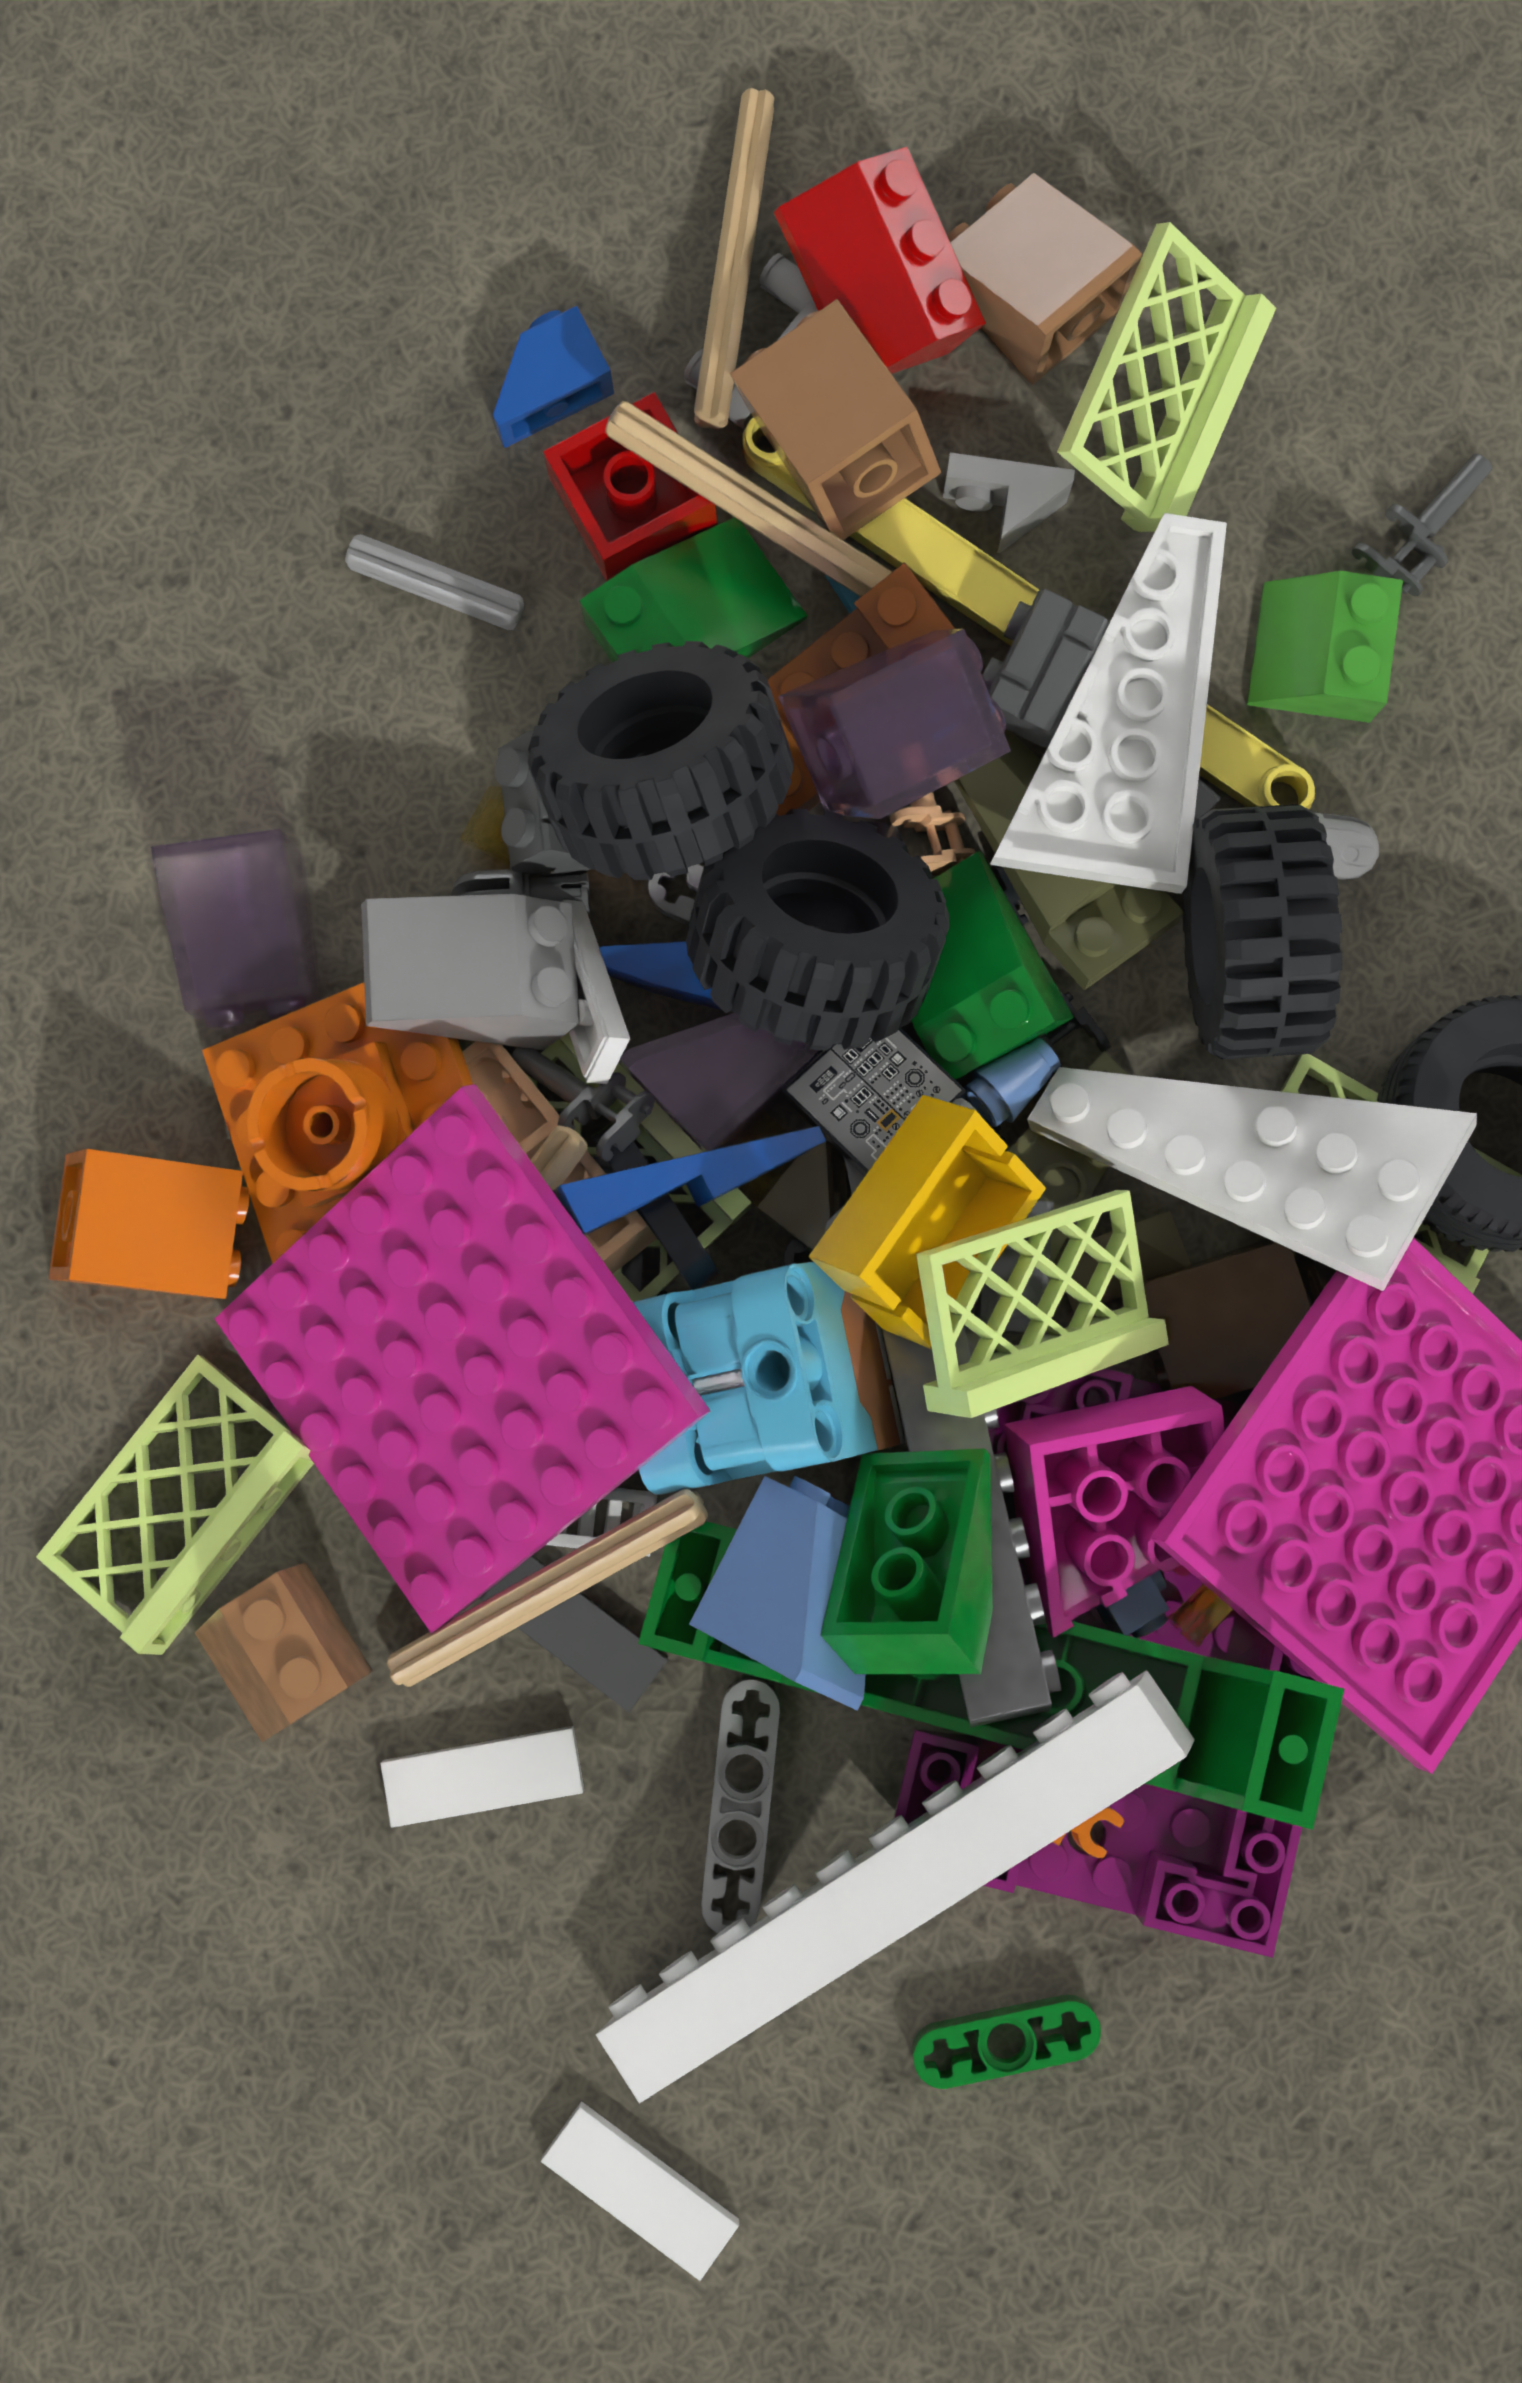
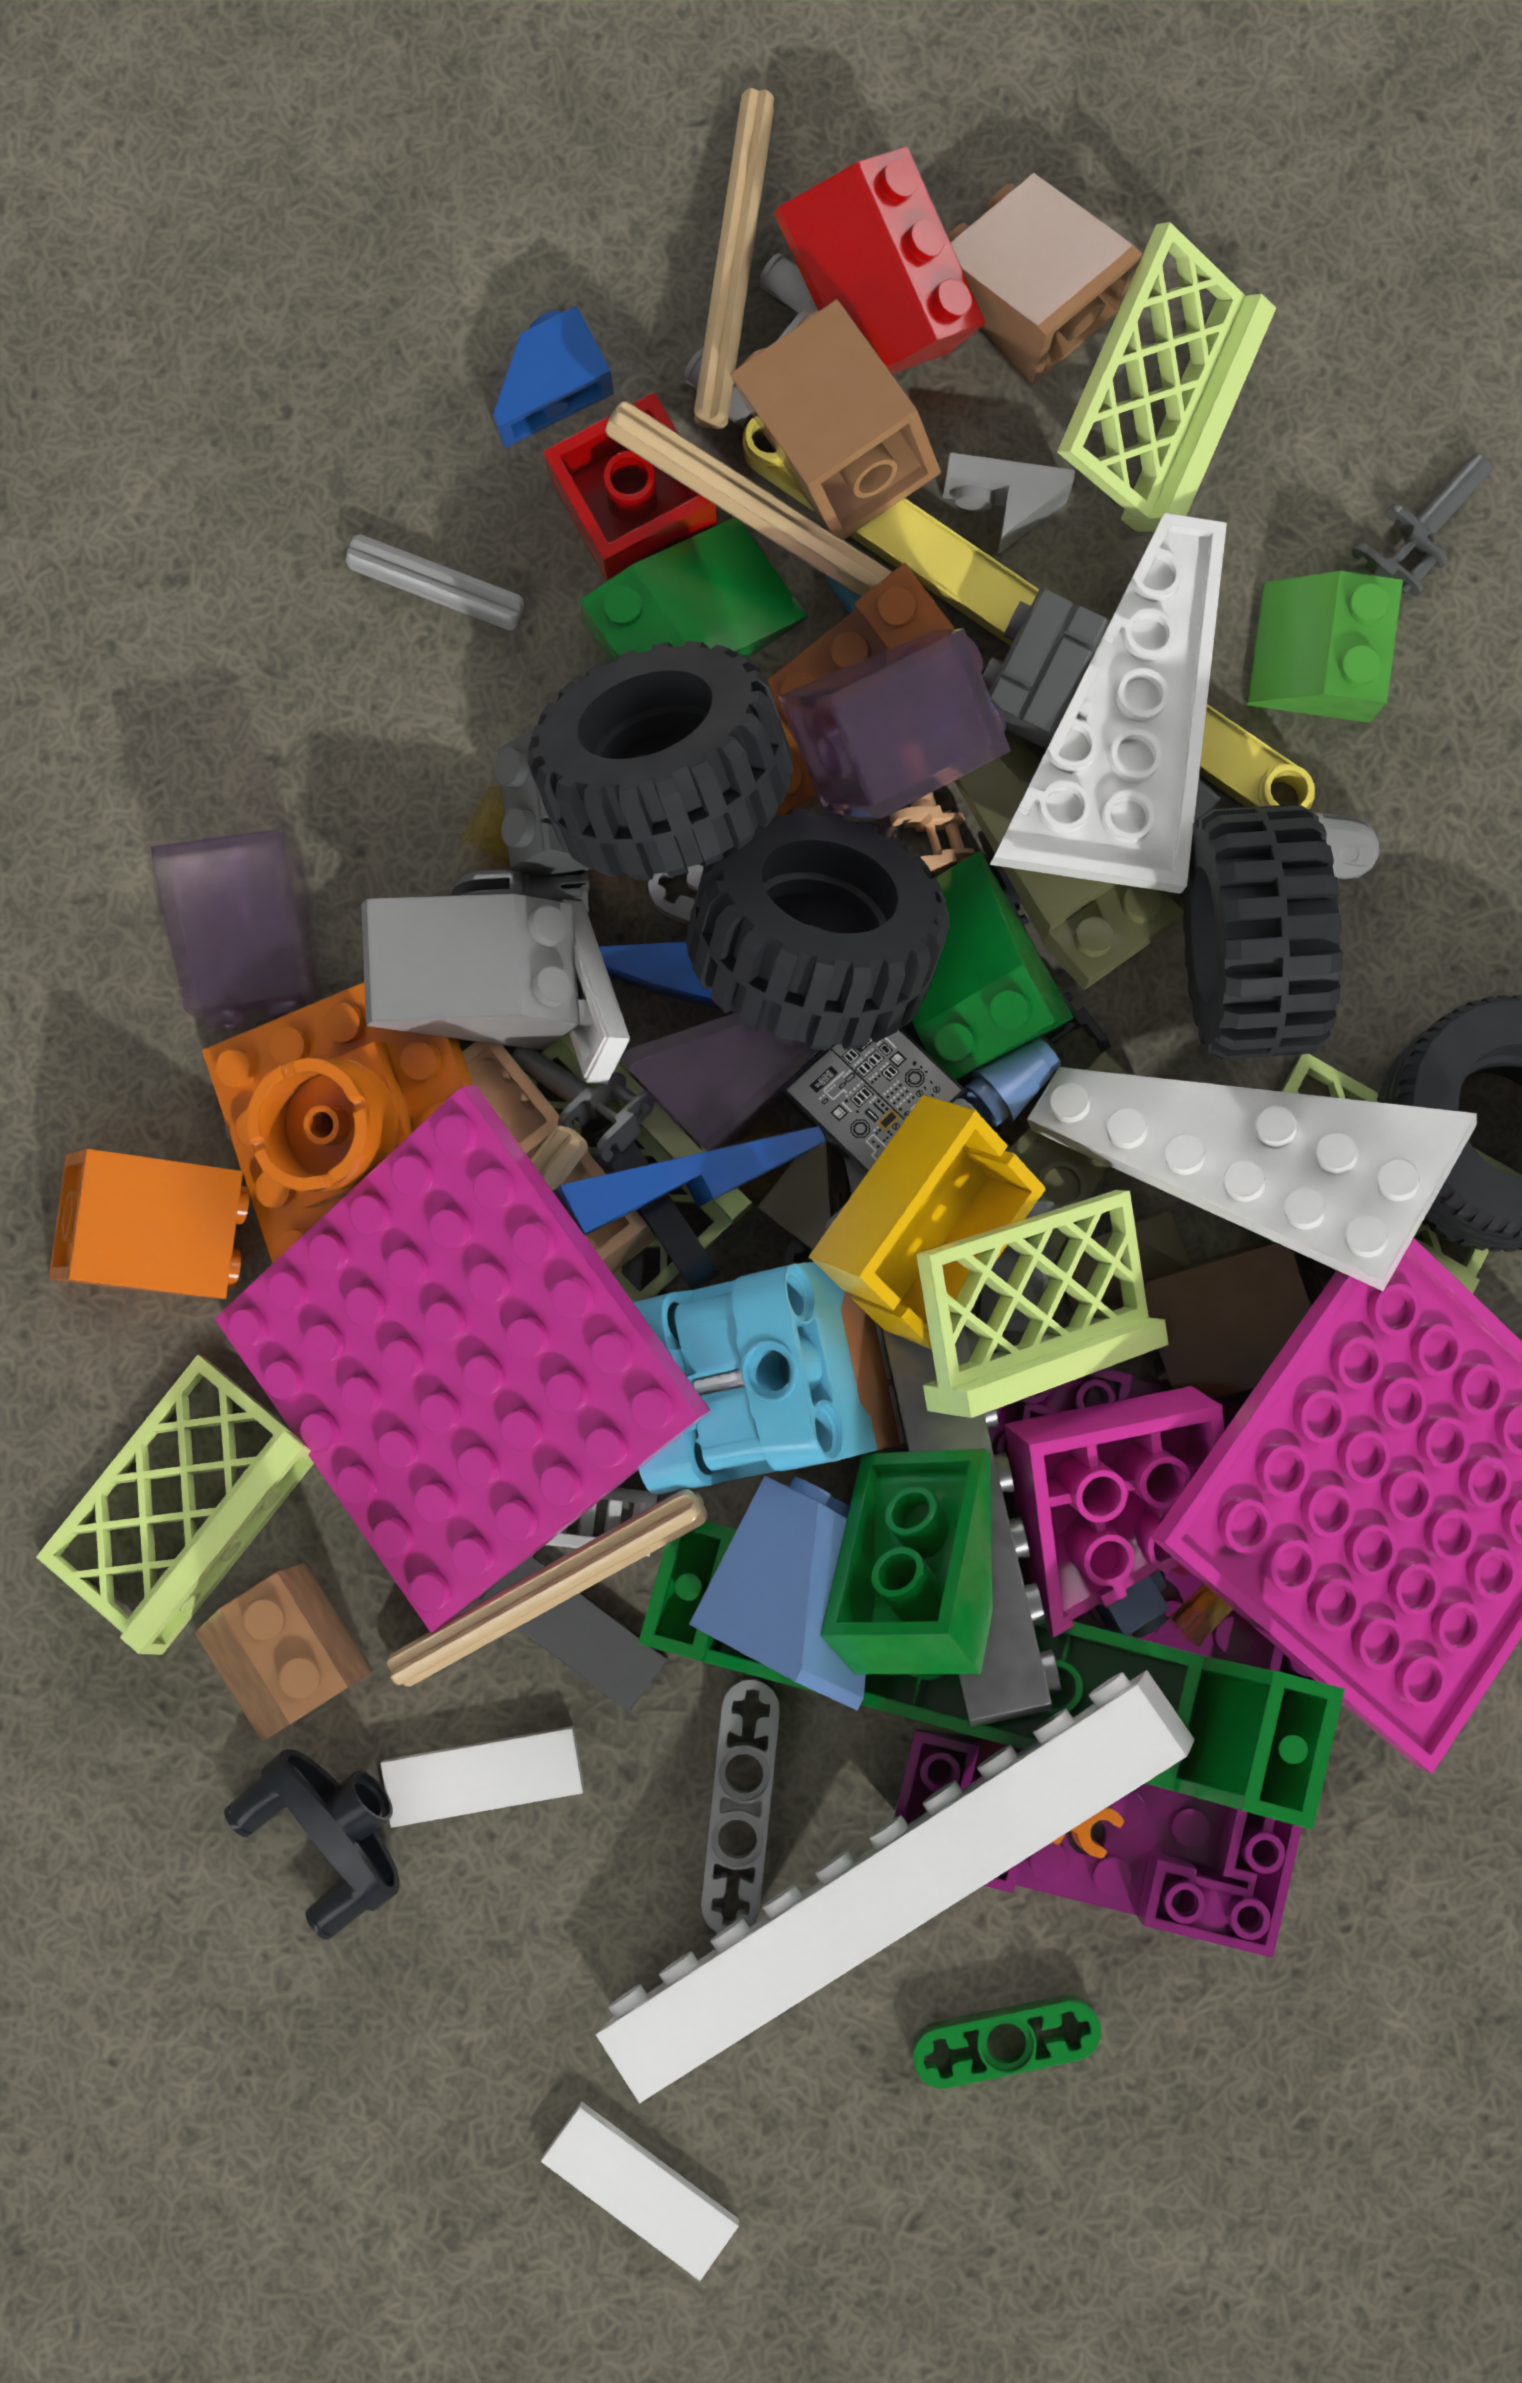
none -> black connector [224,1749,400,1940]

